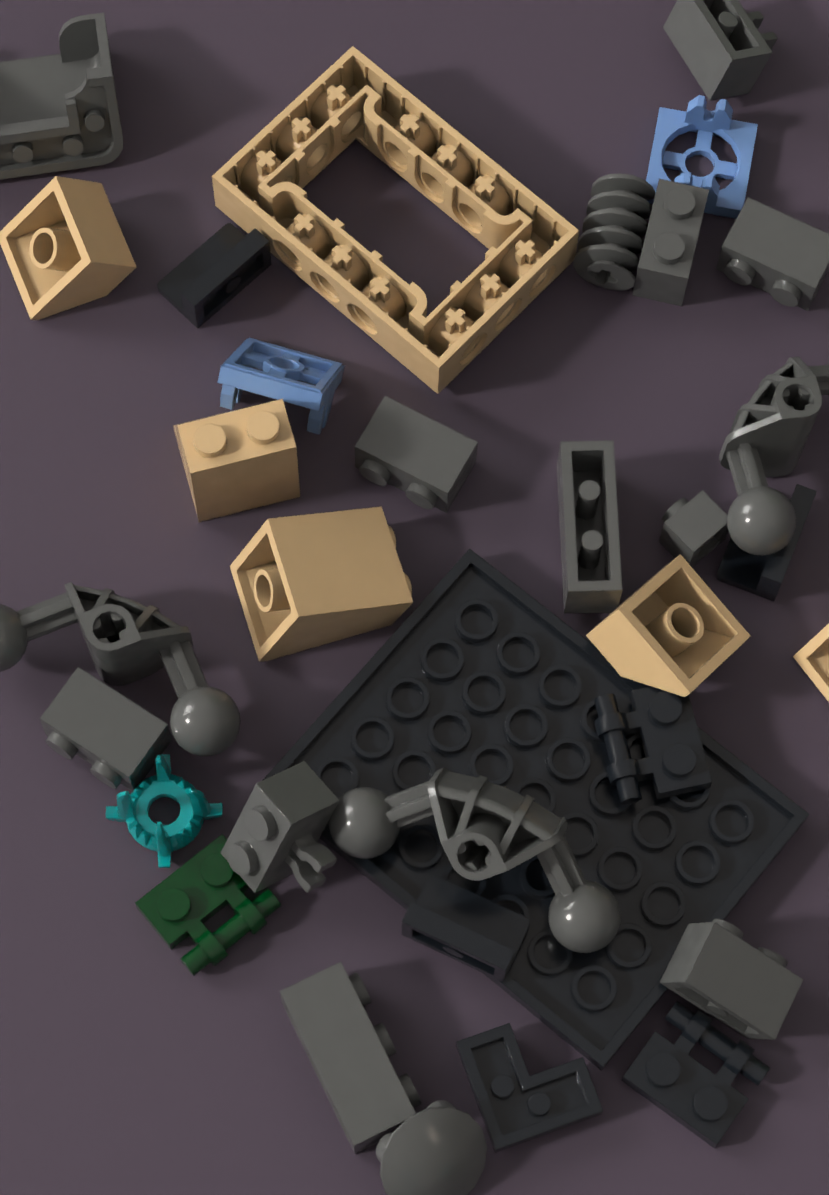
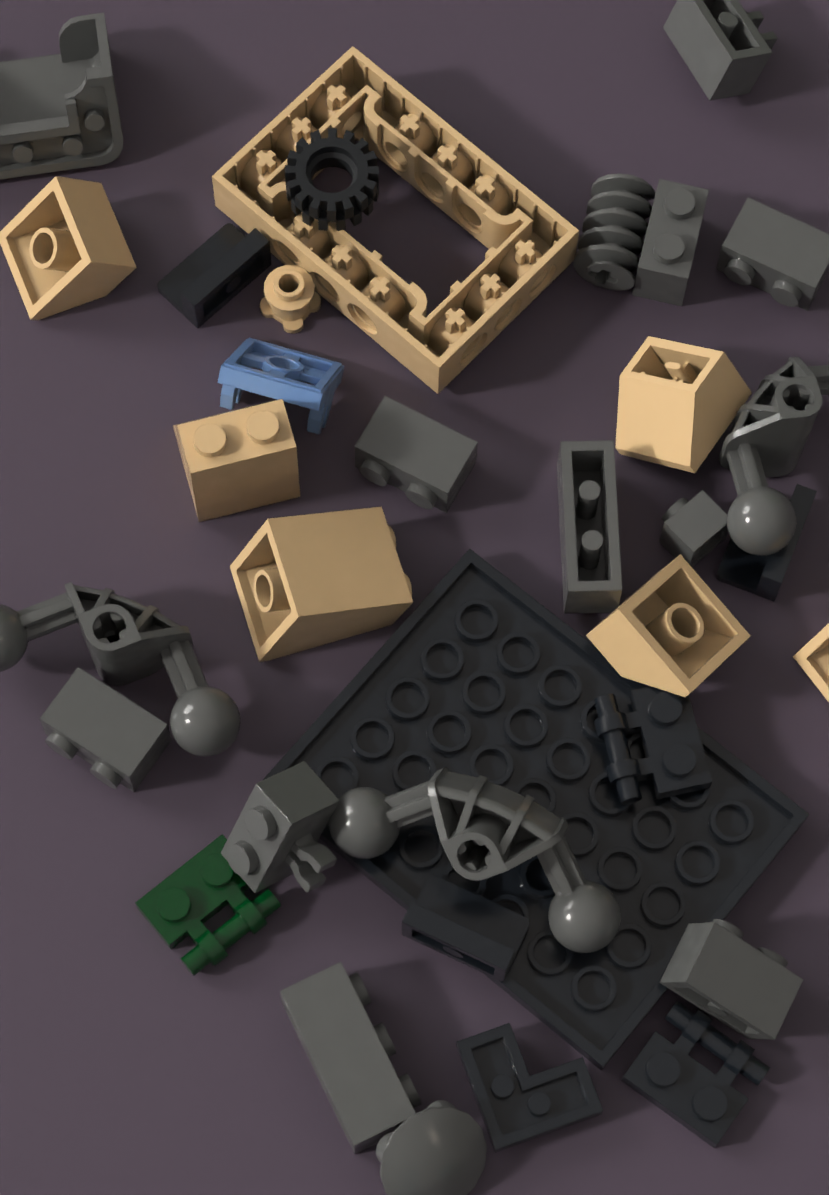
teal piece [106,754,223,868] -> none
medium blue piece [646,95,758,219] -> none
none -> tan brick [260,265,321,334]
none -> black tyre [285,128,379,231]
none -> tan slope [615,336,752,473]

